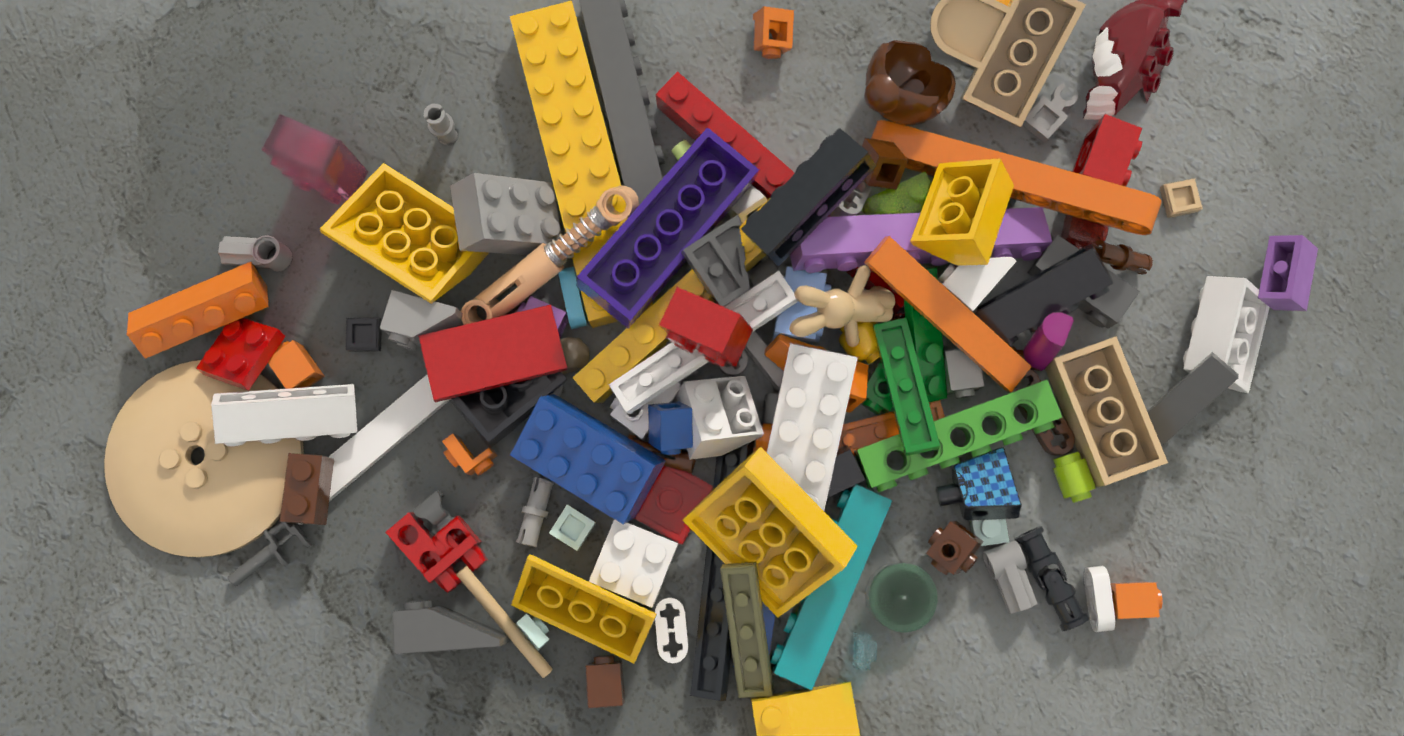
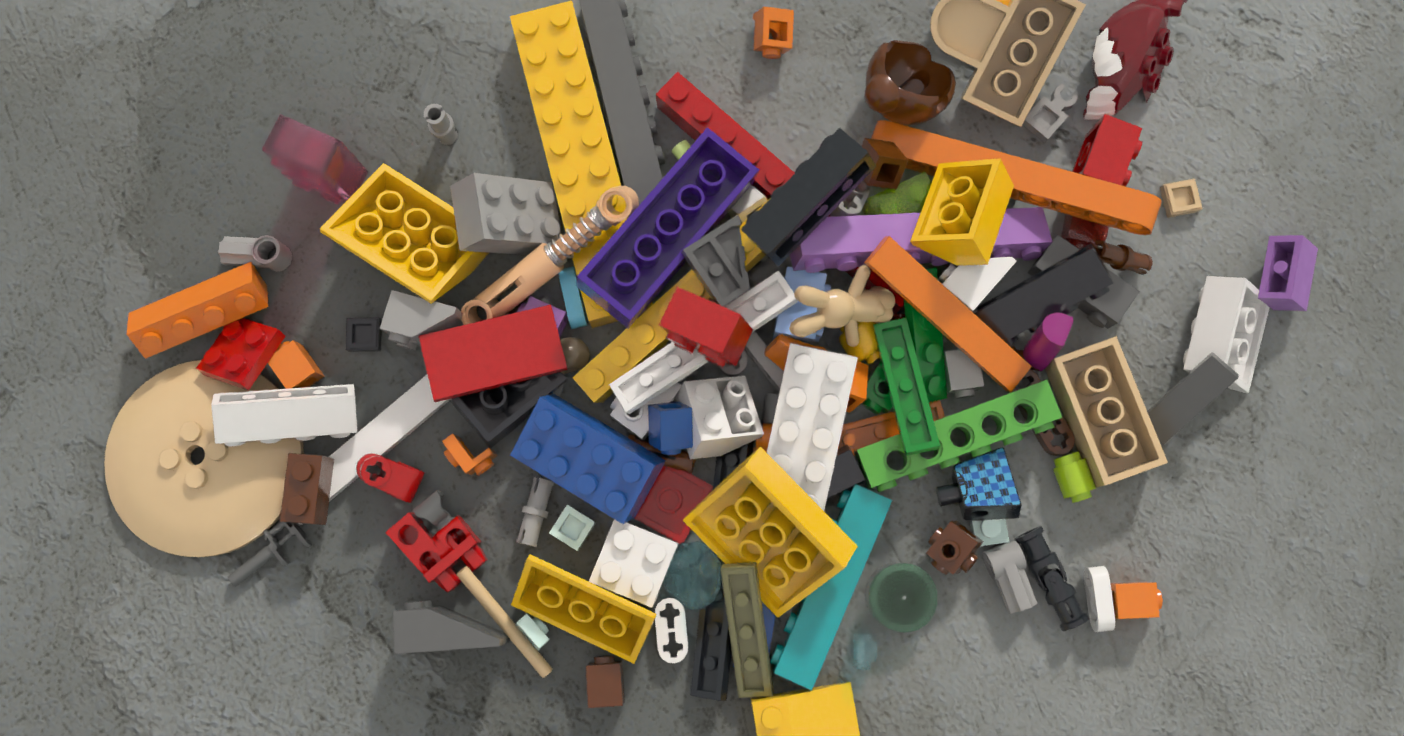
none -> red piece [356,453,425,503]
none -> clear light blue dish [664,541,722,610]

